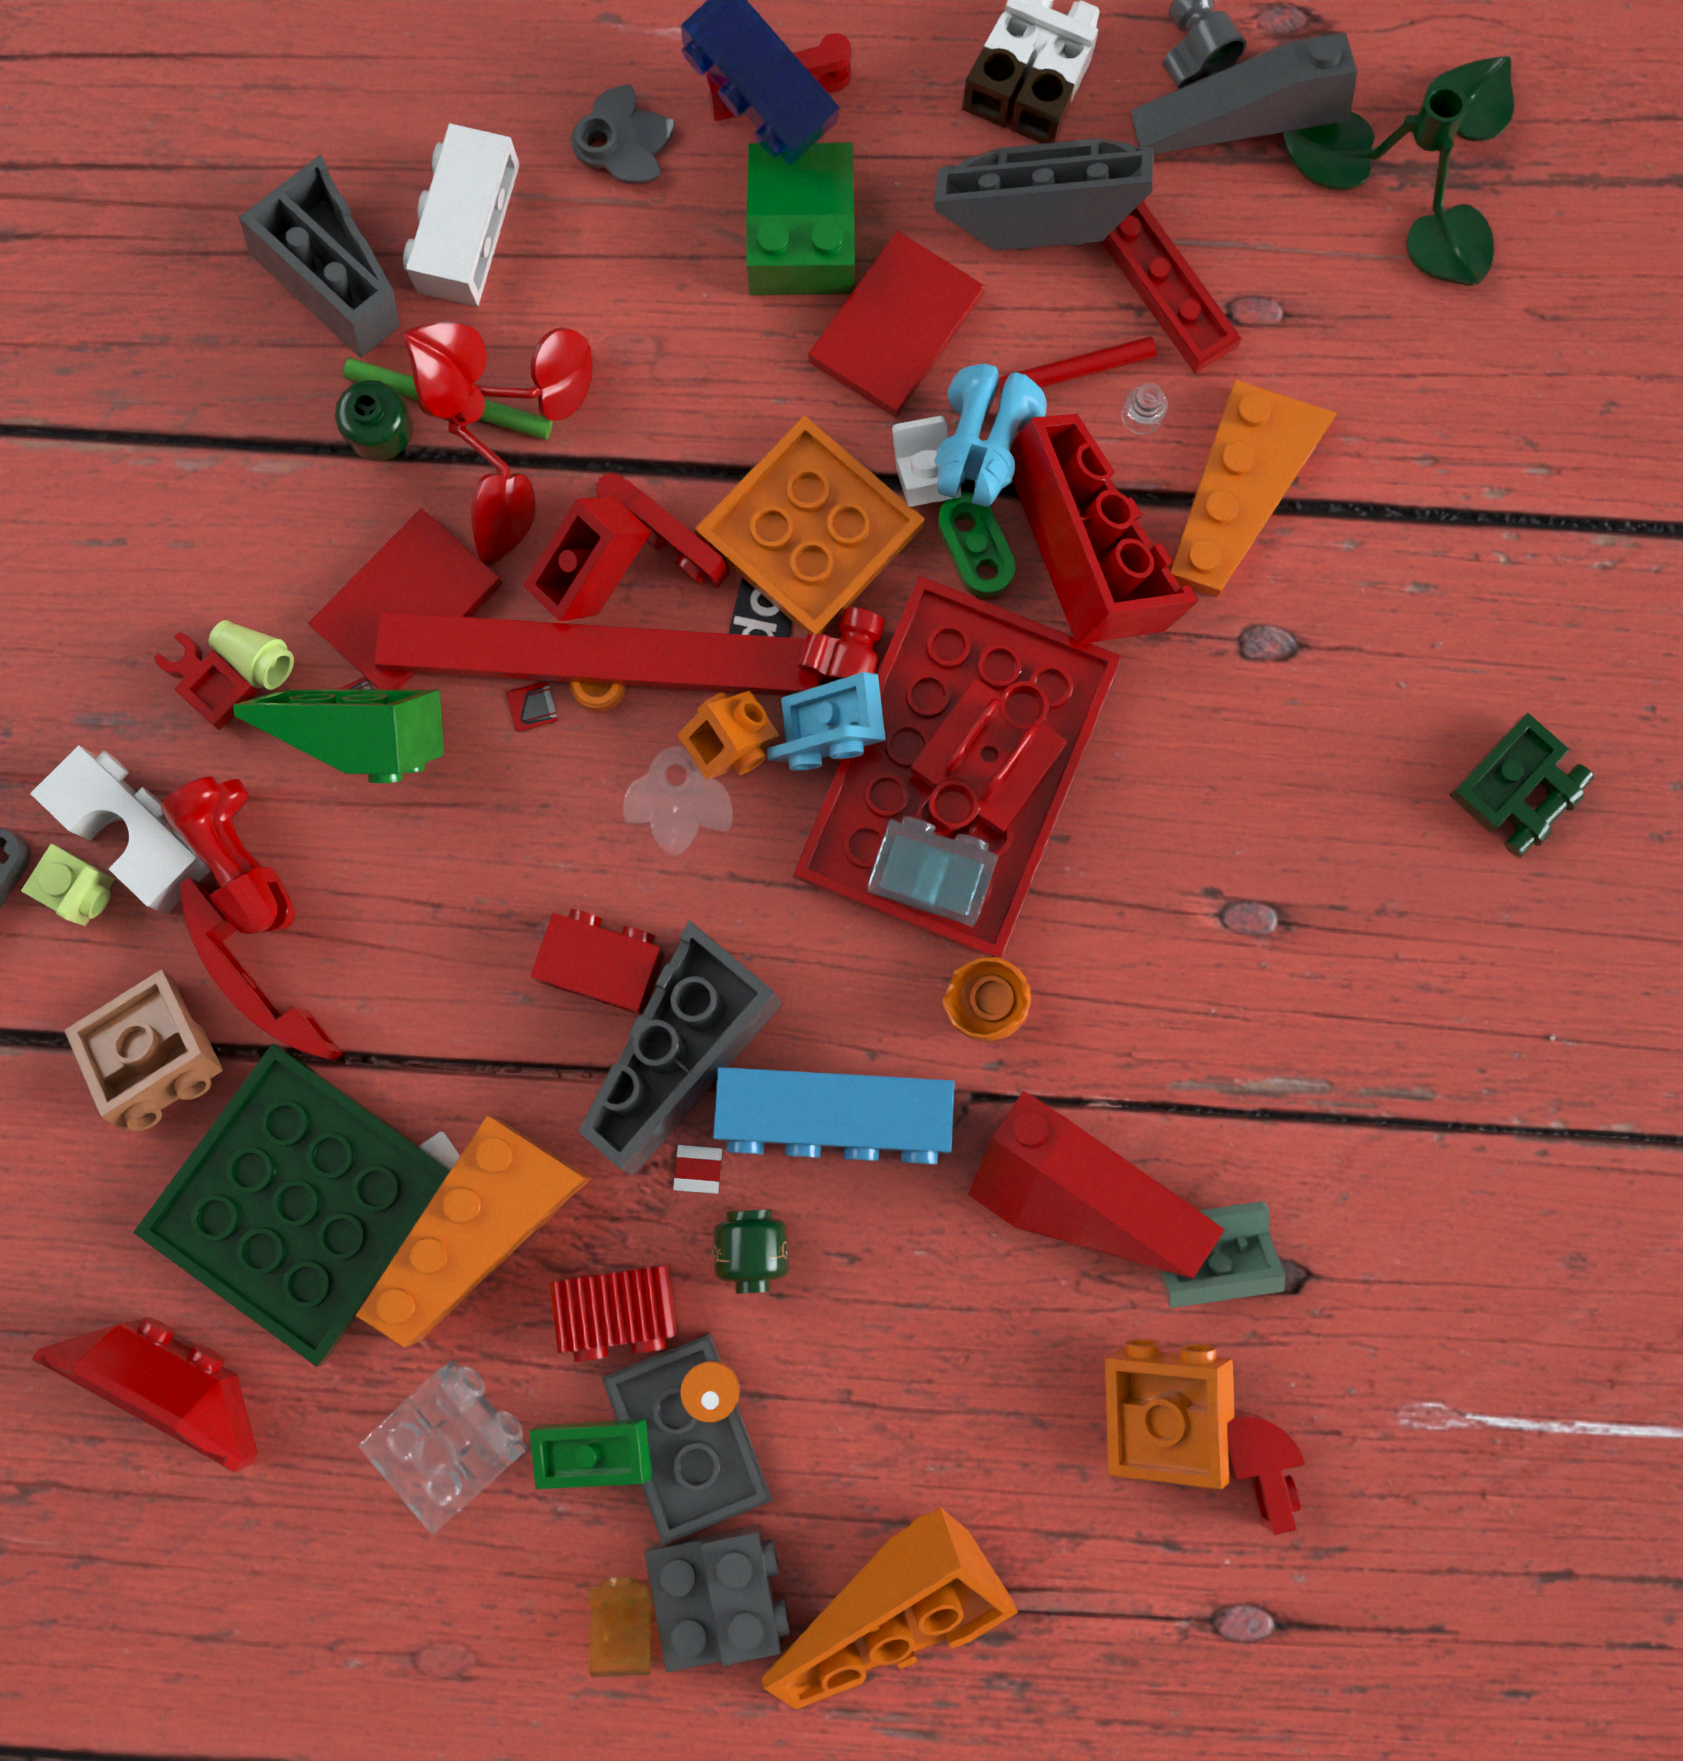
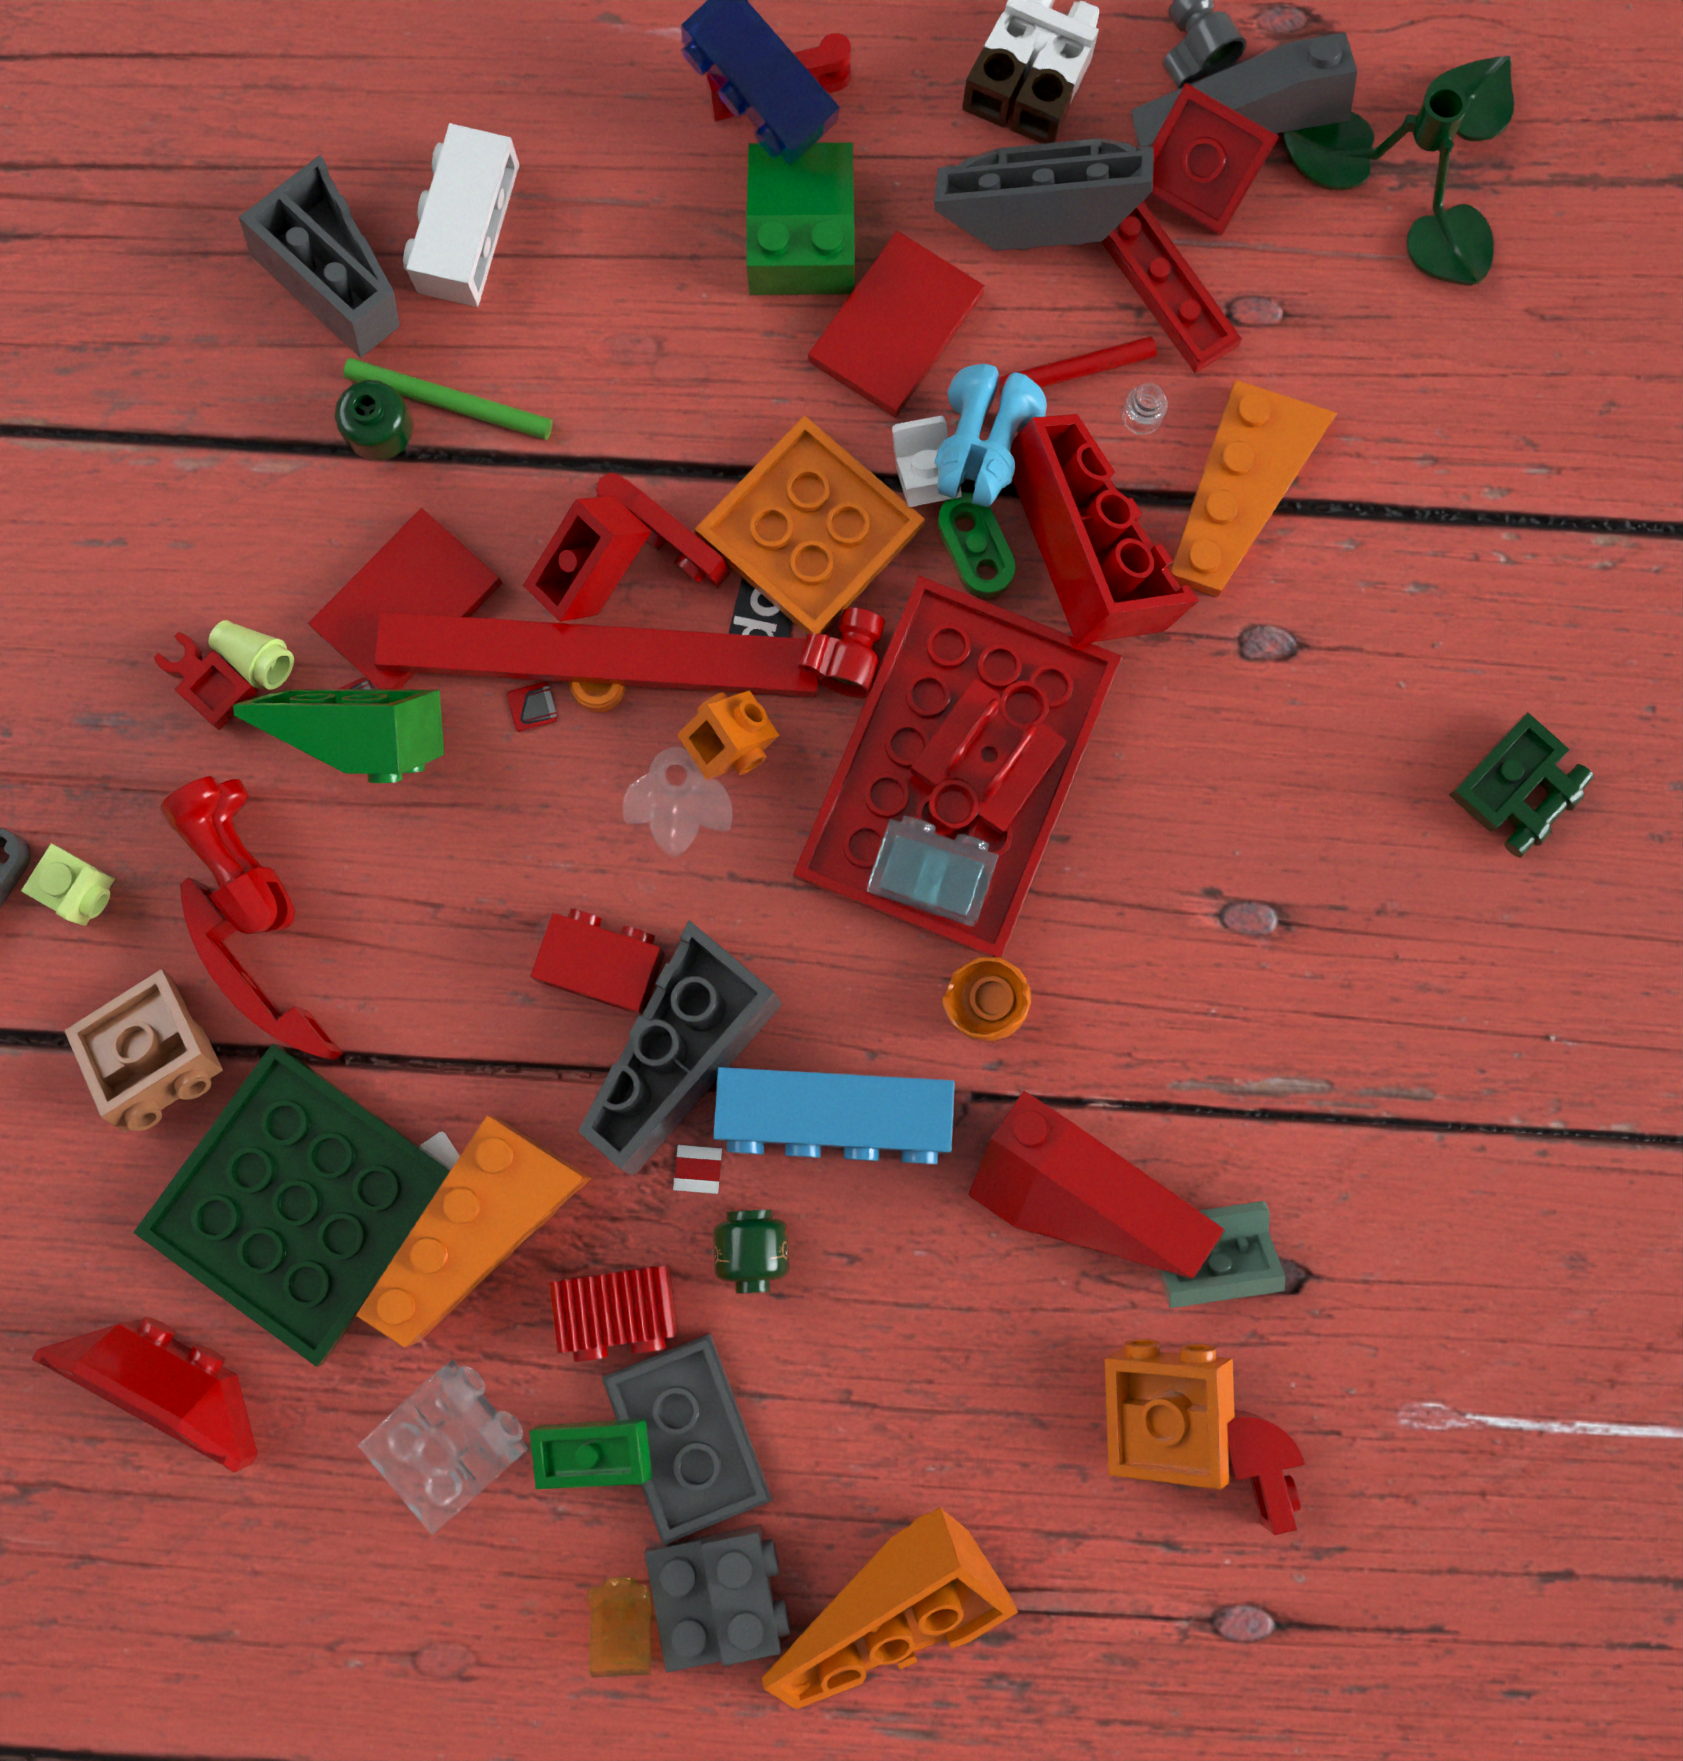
white arch [30,745,210,914] -> none
red plant [401,321,593,565] -> none
dark grey plate [571,85,675,184] -> none
orange tile [681,1360,740,1422] -> none
medium azure bracket [767,672,885,771] -> none
none -> red tile [1149,83,1279,236]

